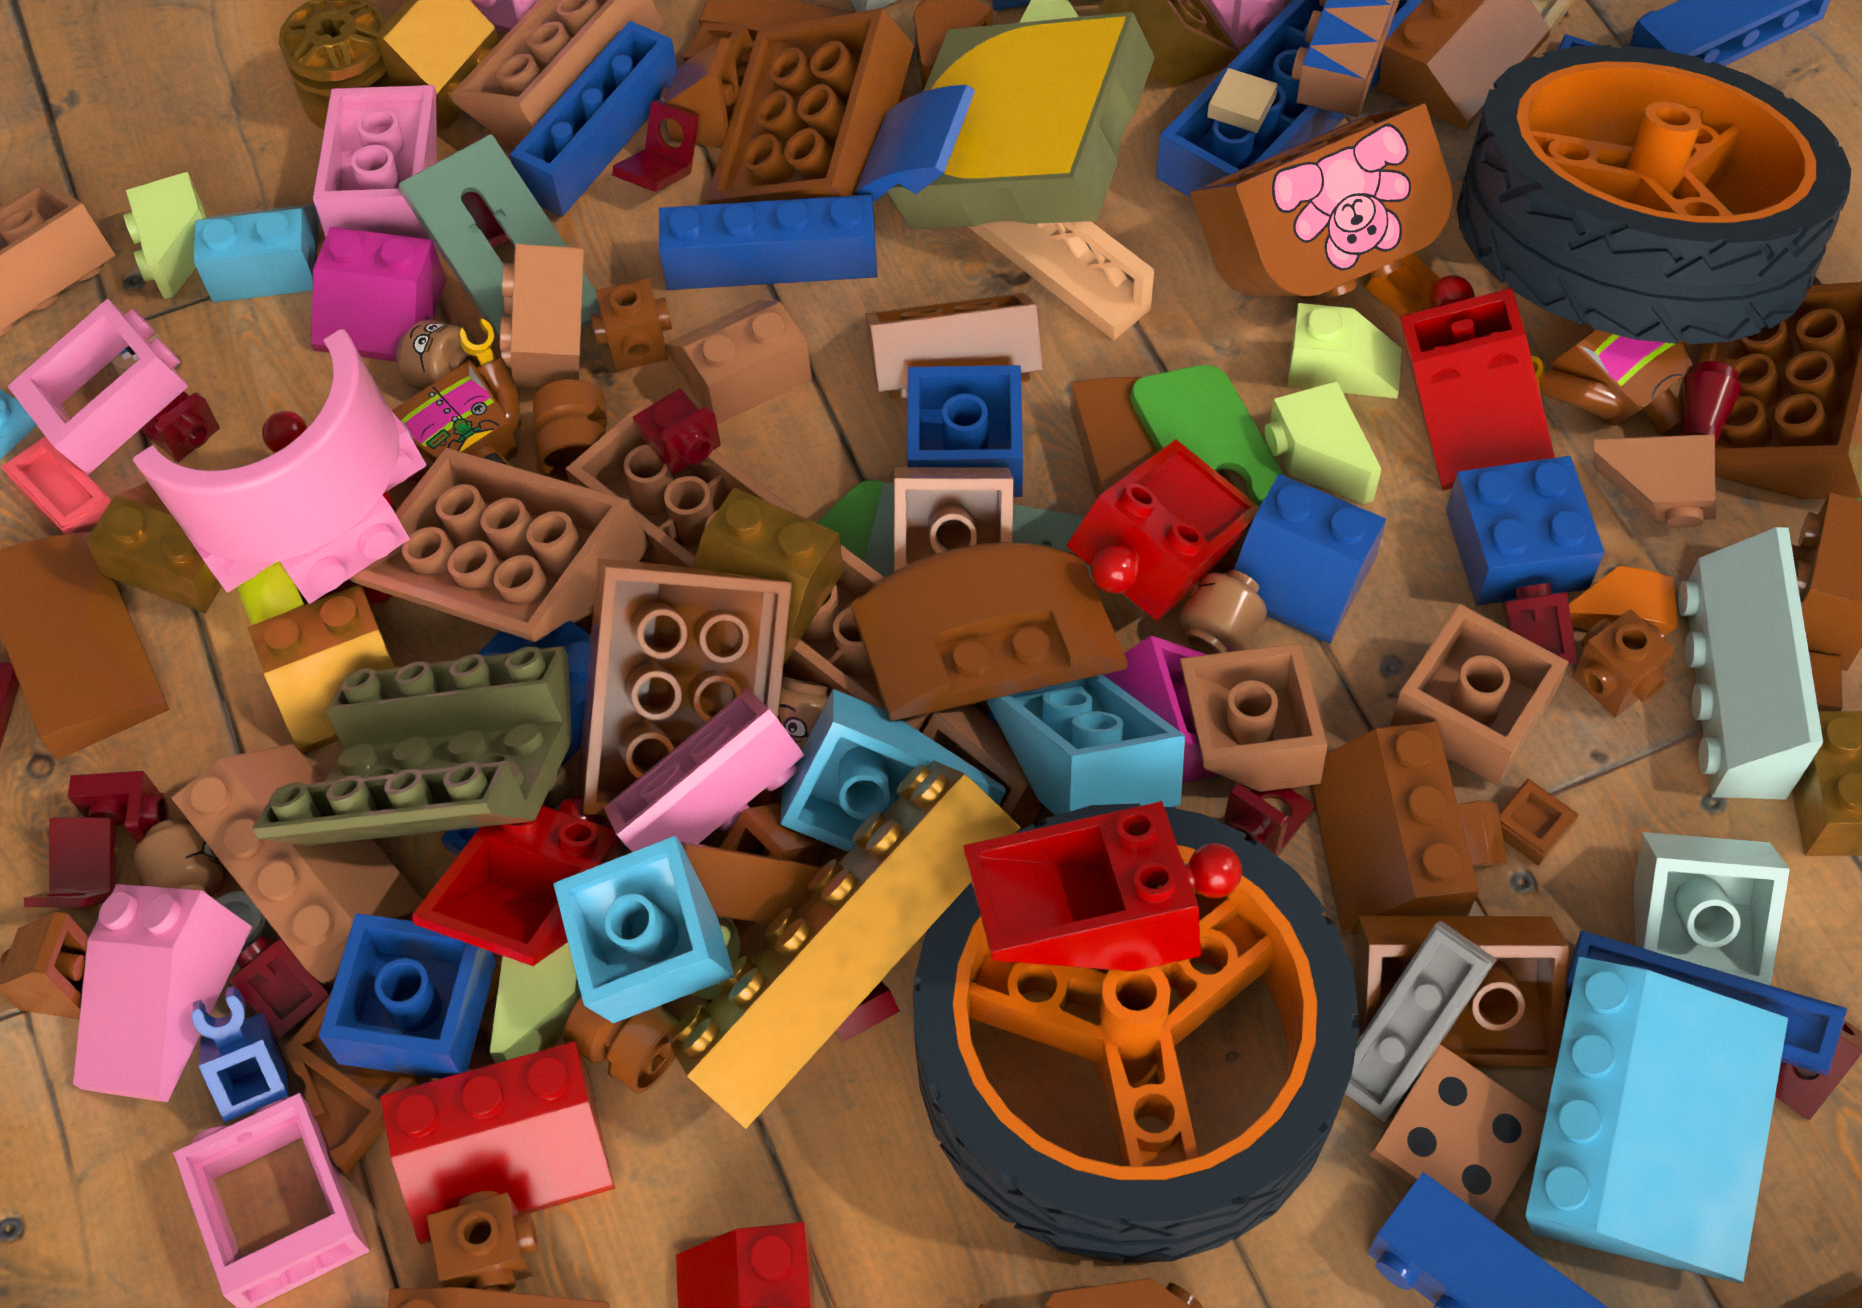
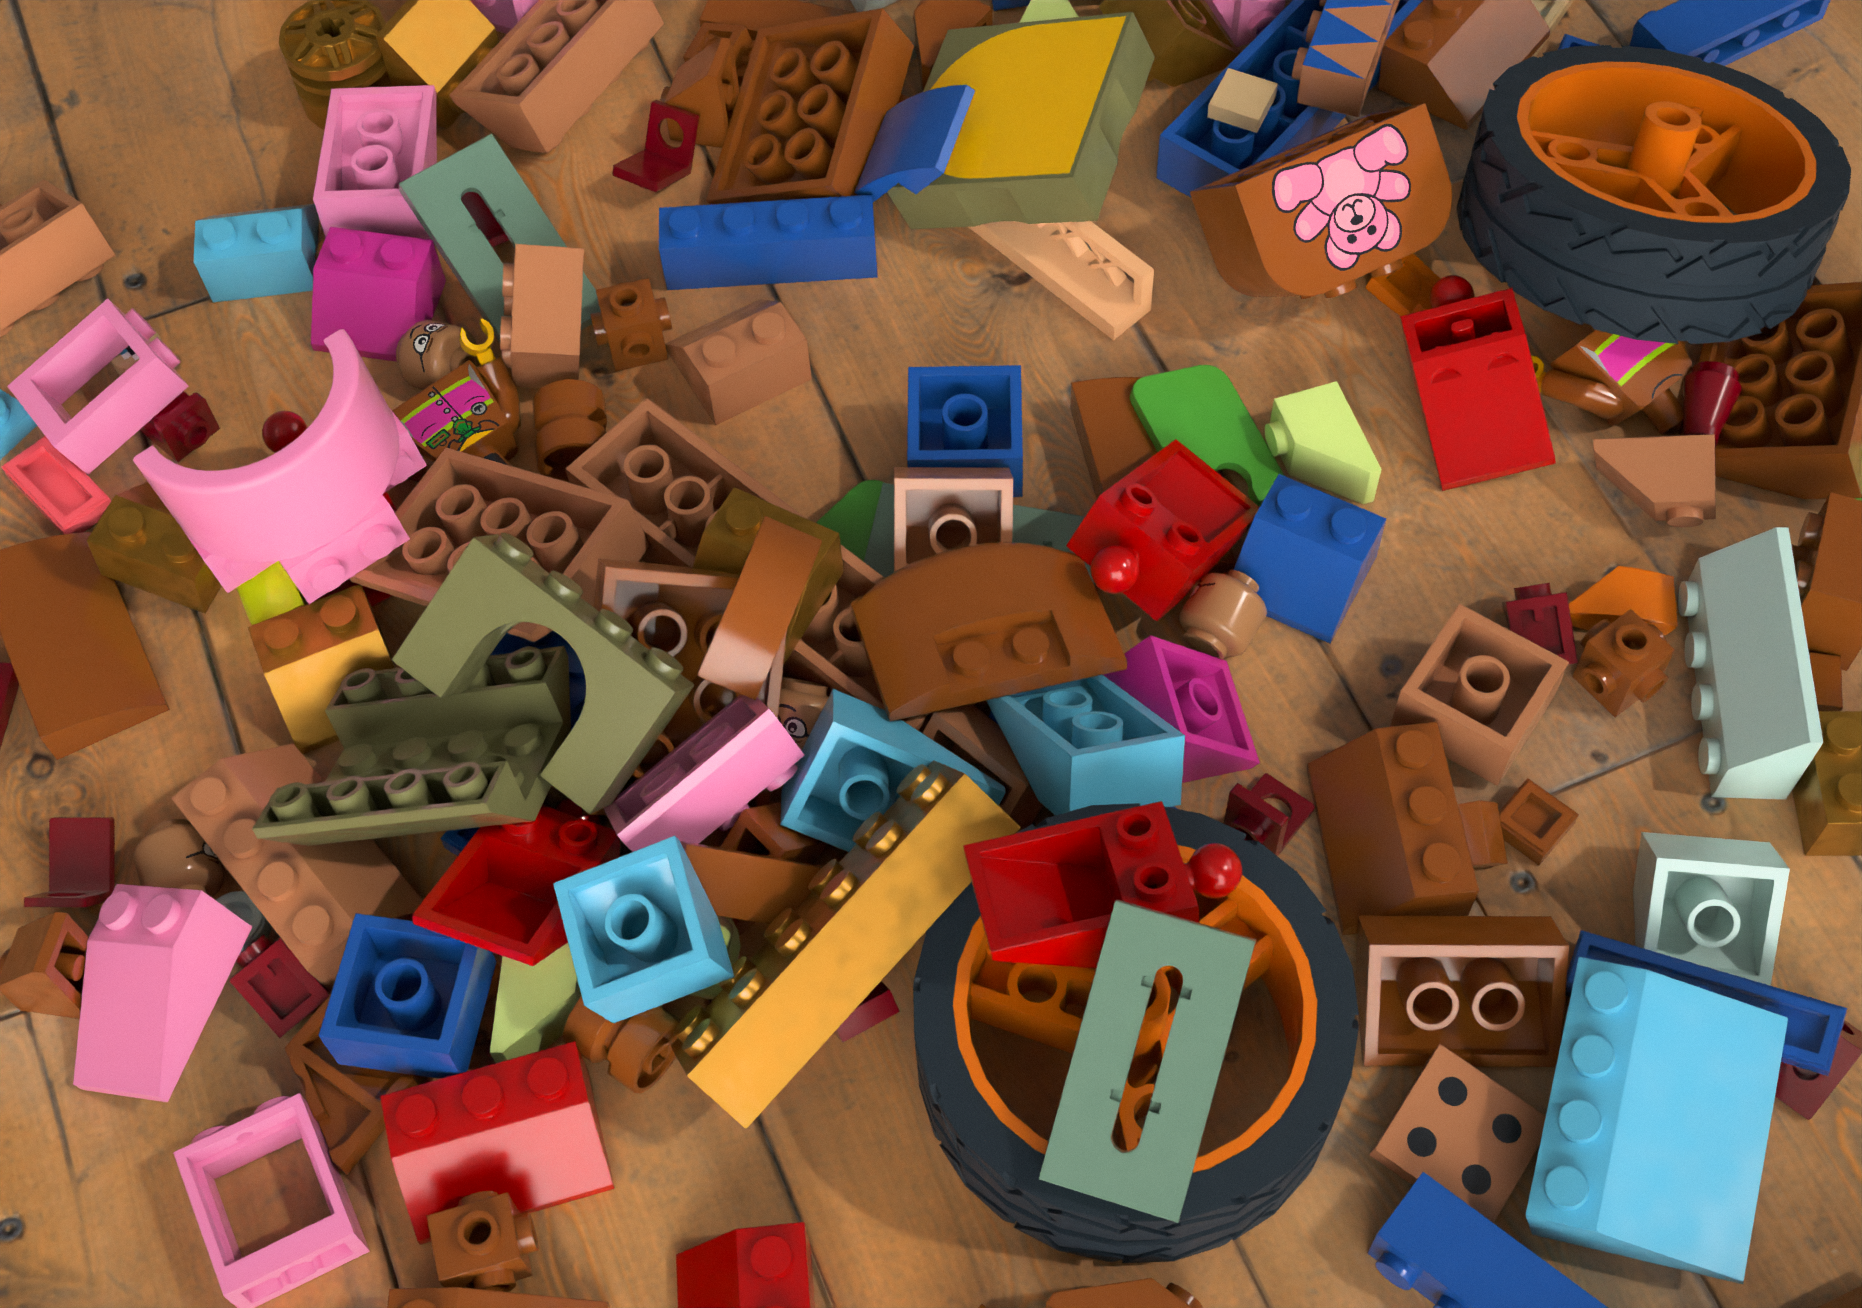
dark red bracket [68,771,169,843] -> none
yellowish green slope [123,171,206,299] -> none
blue brick [192,986,288,1123] -> none
blue brick [510,21,677,217] -> none
dark red bracket [632,388,721,475] -> none
slope [865,293,1043,398] -> none
nougat slope [1180,643,1328,792] -> none
yellowish green slope [1287,303,1402,399] -> none
light grey tile [1345,921,1497,1123] -> none
blue brick [1446,456,1605,606] -> none
none -> olive arch [392,533,694,814]
none -> dark orange brick [697,516,822,700]
none -> sand green piece [1039,900,1256,1223]

